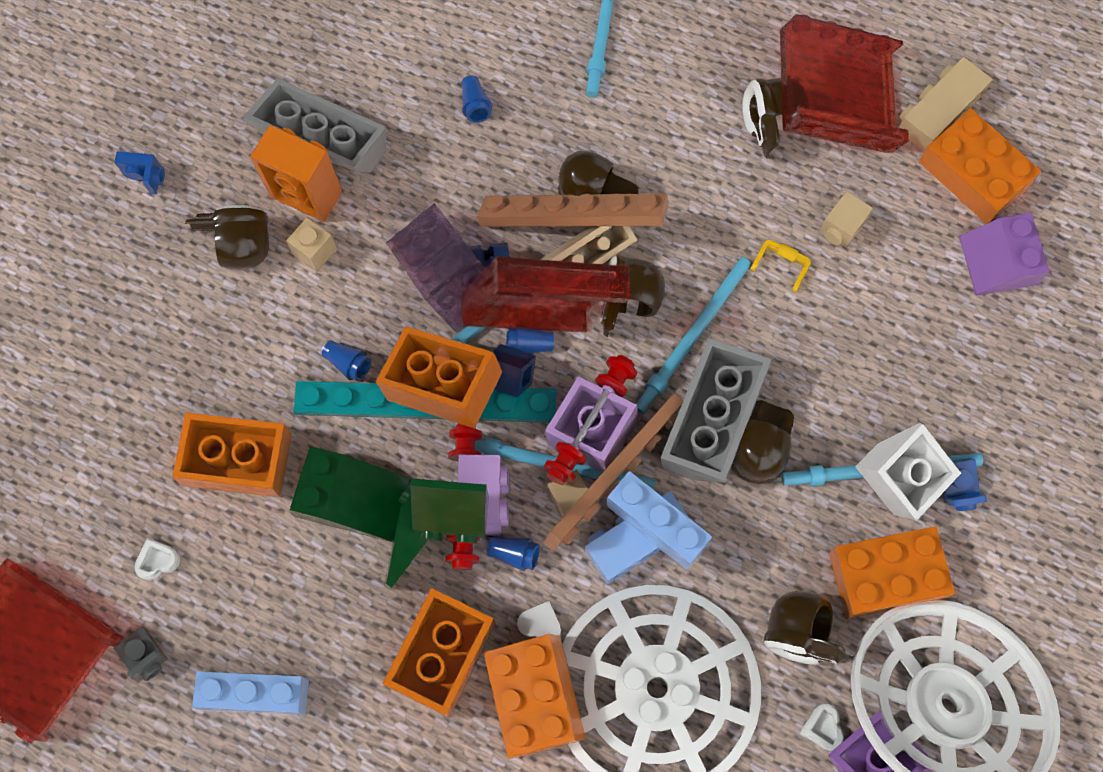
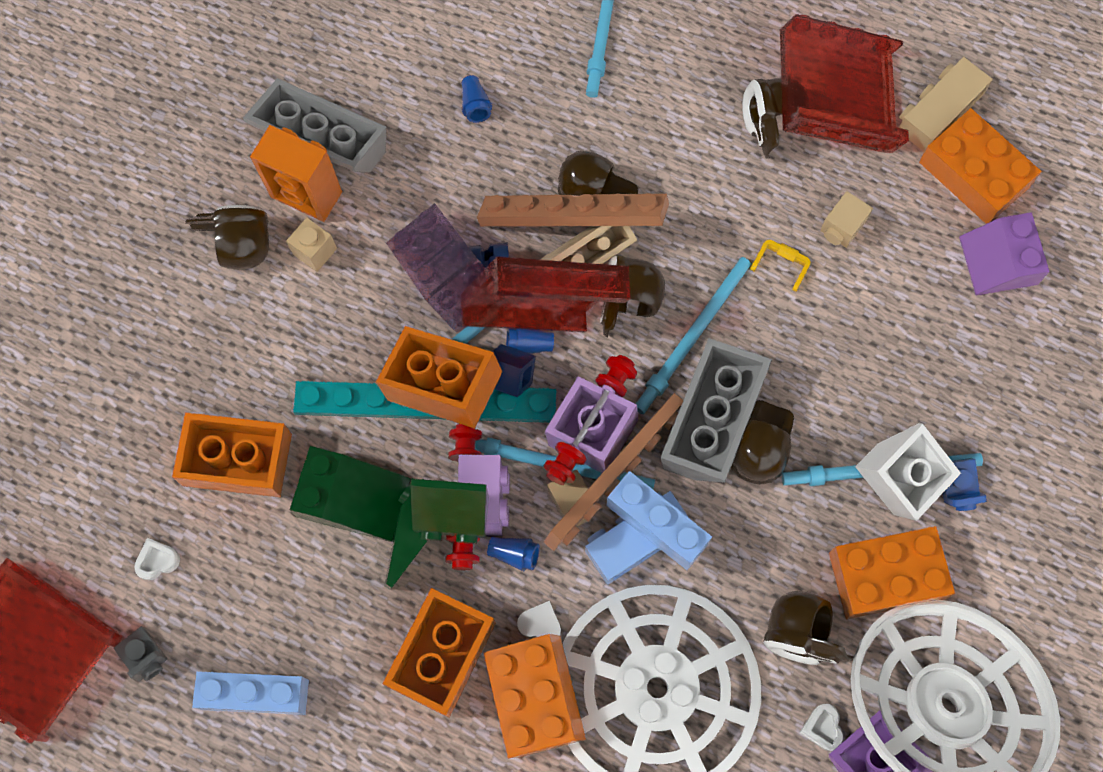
blue bracket [115,152,165,195] -> none
blue cone [322,340,372,381] -> none

